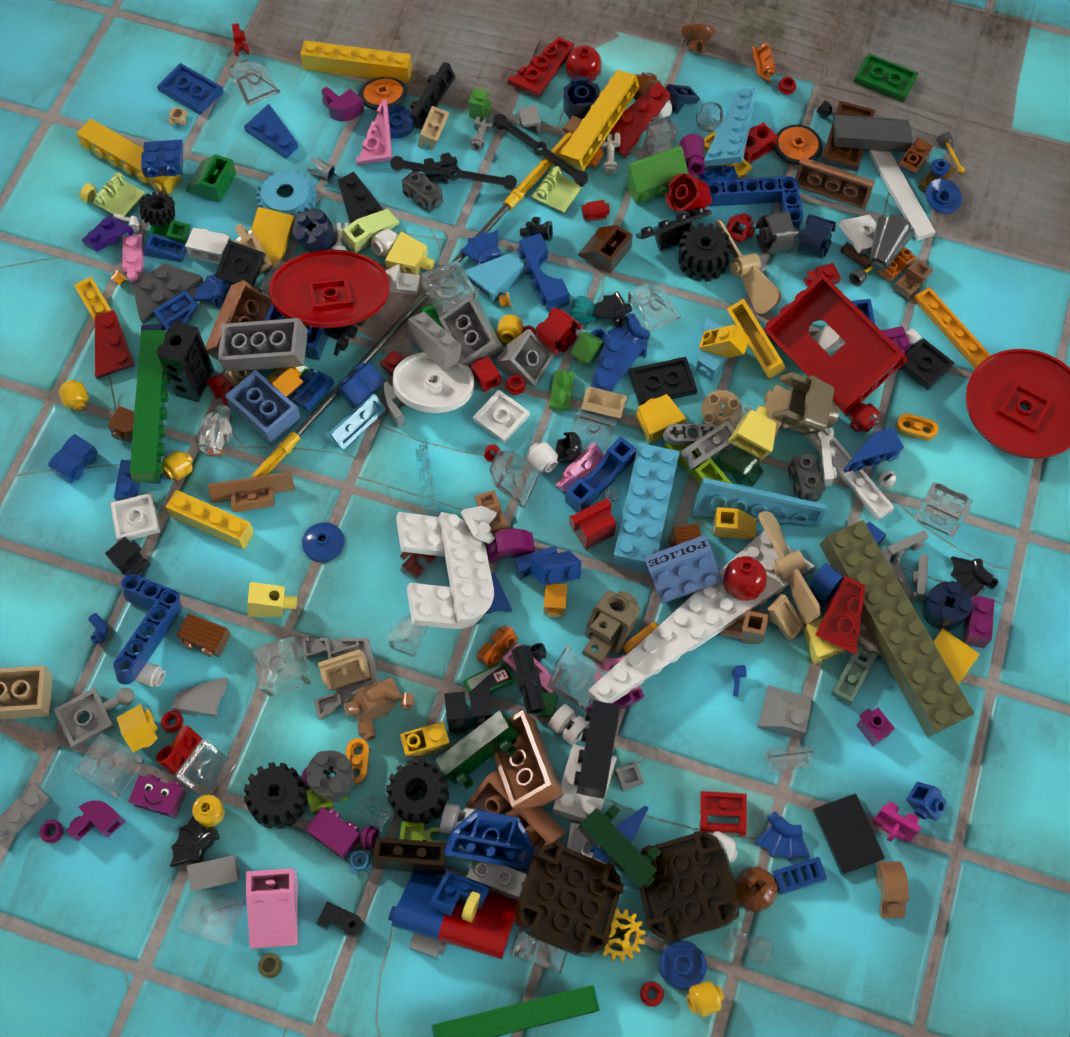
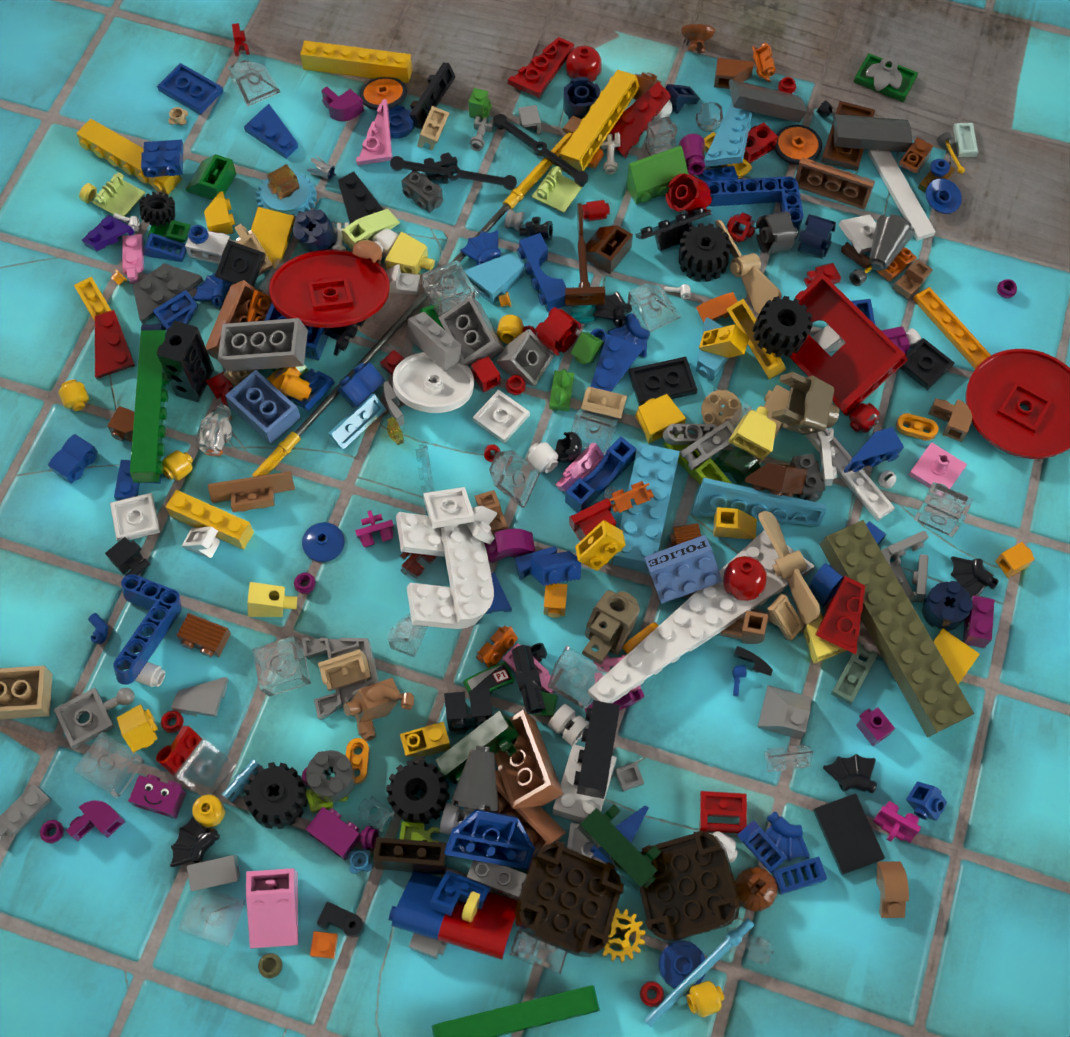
none -> white slope [182,526,220,558]
none -> blue plate [188,225,209,244]
none -> yellow slope [204,191,235,235]
none -> medium azure pin [221,759,261,803]
none -> orange slope [247,290,272,322]
none -> clear orange brick [267,164,300,199]
none -> light orange brick [280,374,312,401]
none -> magenta plate [294,573,316,594]
none -> orange plate [310,931,338,959]
none -> nougat hair [352,240,382,264]
none -> dark pink hips [355,510,394,547]
none -> clear yellow tile [387,417,404,445]
none -> white tile [423,487,474,528]
none -> dark grey cone [451,745,498,811]
none -> light grey wheel [505,209,525,231]
none -> reddish brown piece [565,203,605,306]
none -> yellow brick [575,520,626,571]
none -> orange hinge [609,481,654,513]
none -> medium azure bar [644,918,755,1027]
none -> white hand [664,284,691,300]
none -> orange slope [696,292,738,323]
none -> dark orange slope [714,58,754,89]
none -> dark grey slope [729,79,807,123]
none -> black slope [733,646,773,676]
none -> blue slope [737,821,788,873]
none -> reddish brown slope [745,462,807,497]
none -> black wheel [753,296,813,357]
none -> black arm [823,754,877,793]
none -> light grey plate [866,57,902,91]
none -> bright pink tile [909,442,967,497]
none -> medium nougat brick [928,398,972,442]
none -> light aqua tile [953,123,978,157]
none -> light orange brick [995,542,1035,578]
none -> magenta plate [997,279,1017,298]

